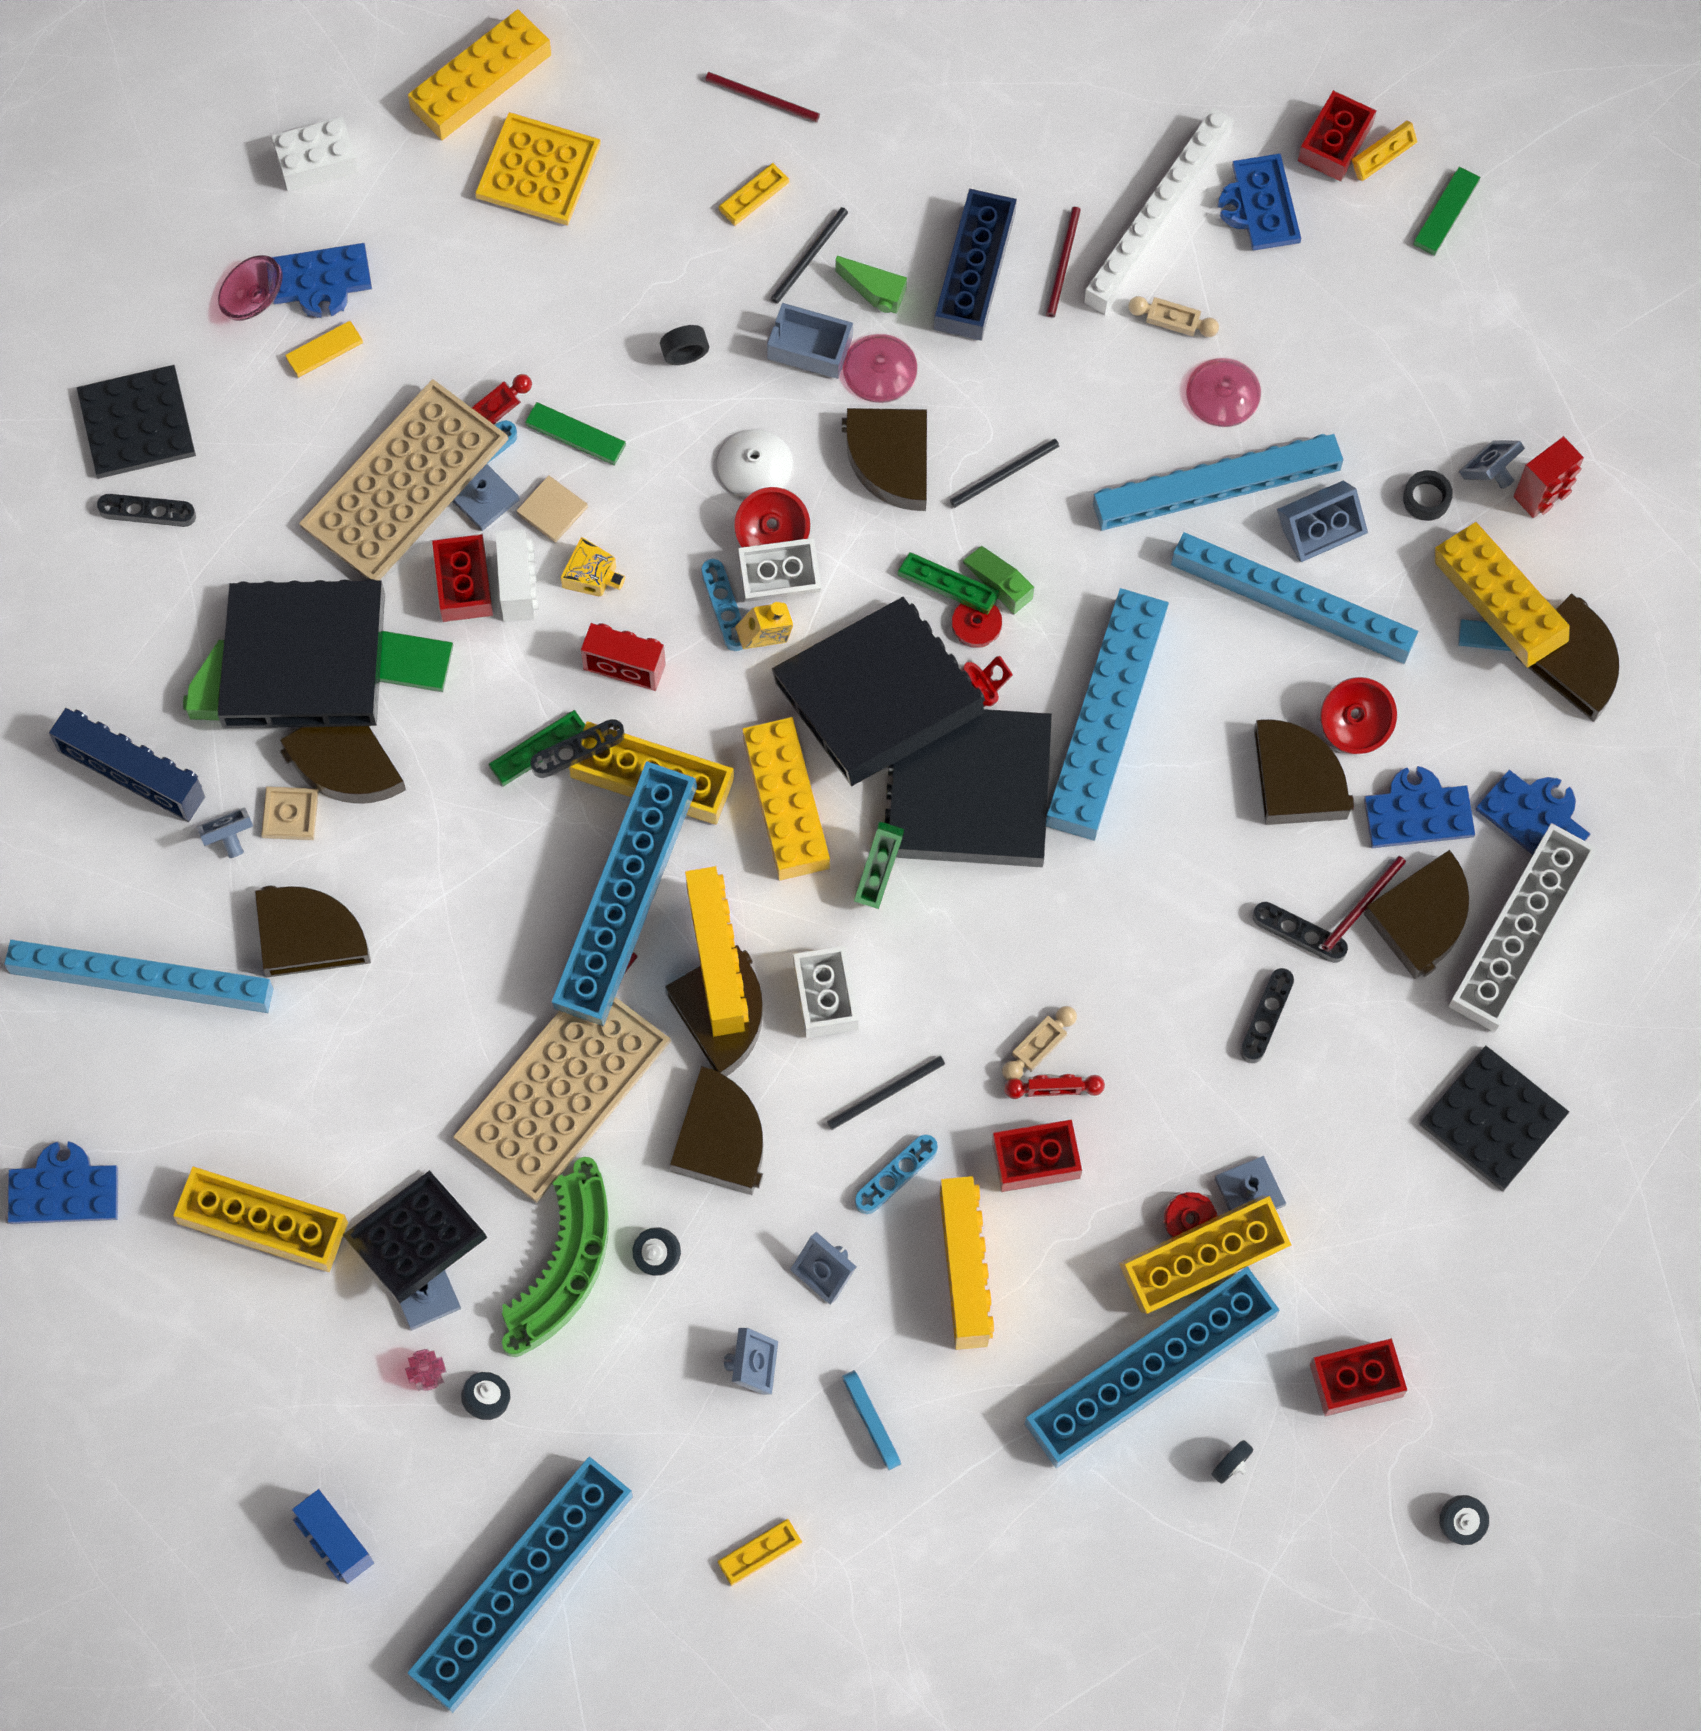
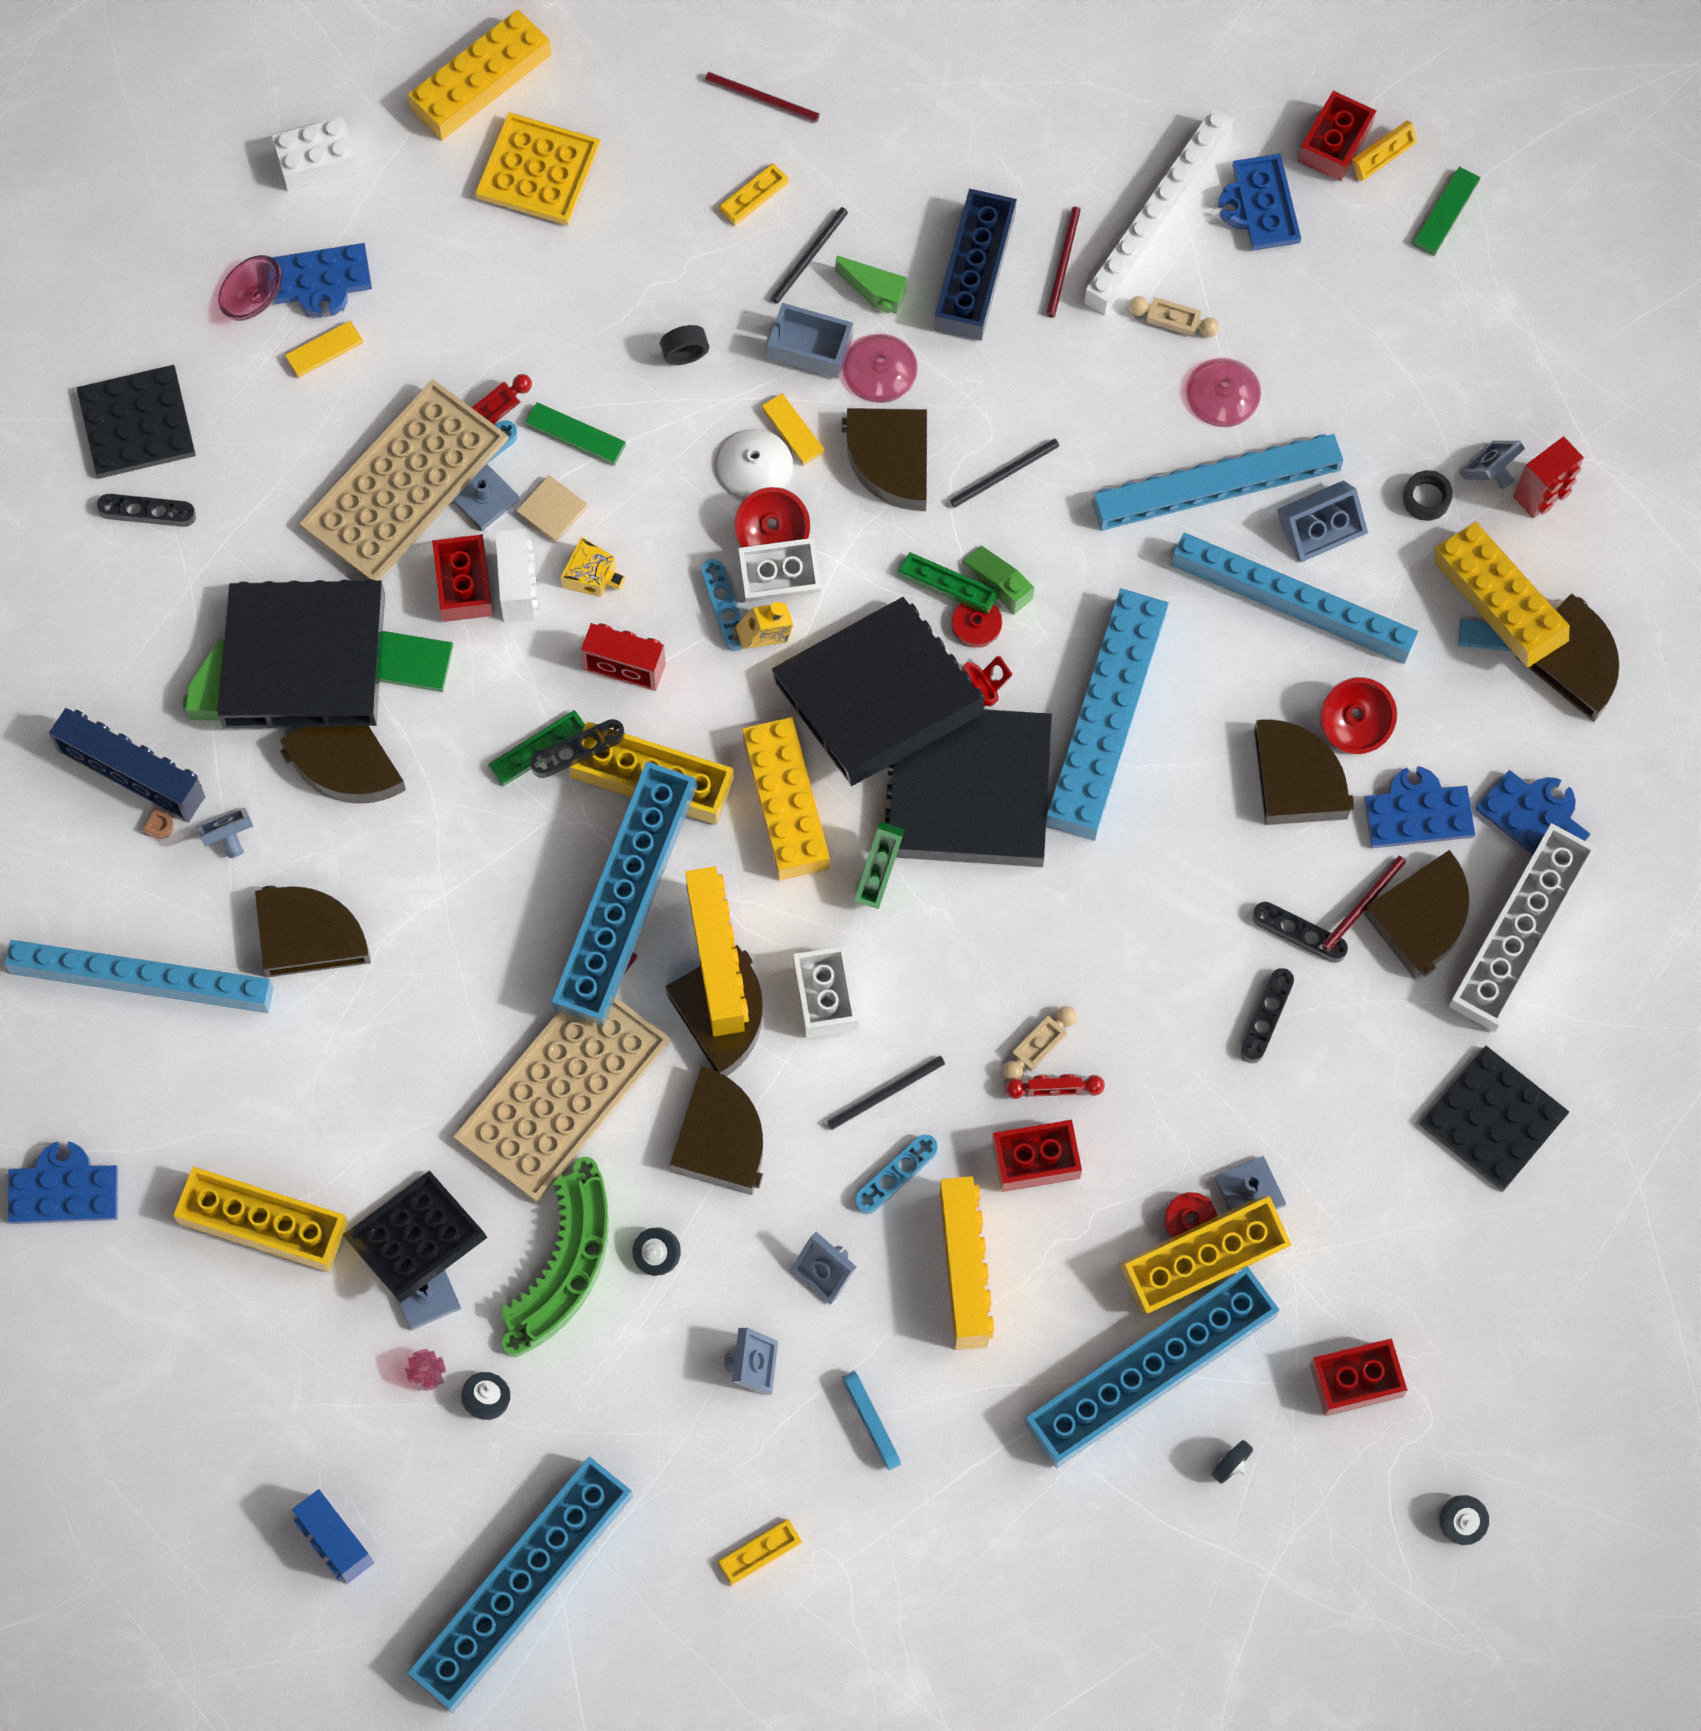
tan tile [261,787,319,840] -> none
none -> nougat tile [142,808,174,839]
none -> yellow tile [762,393,824,465]

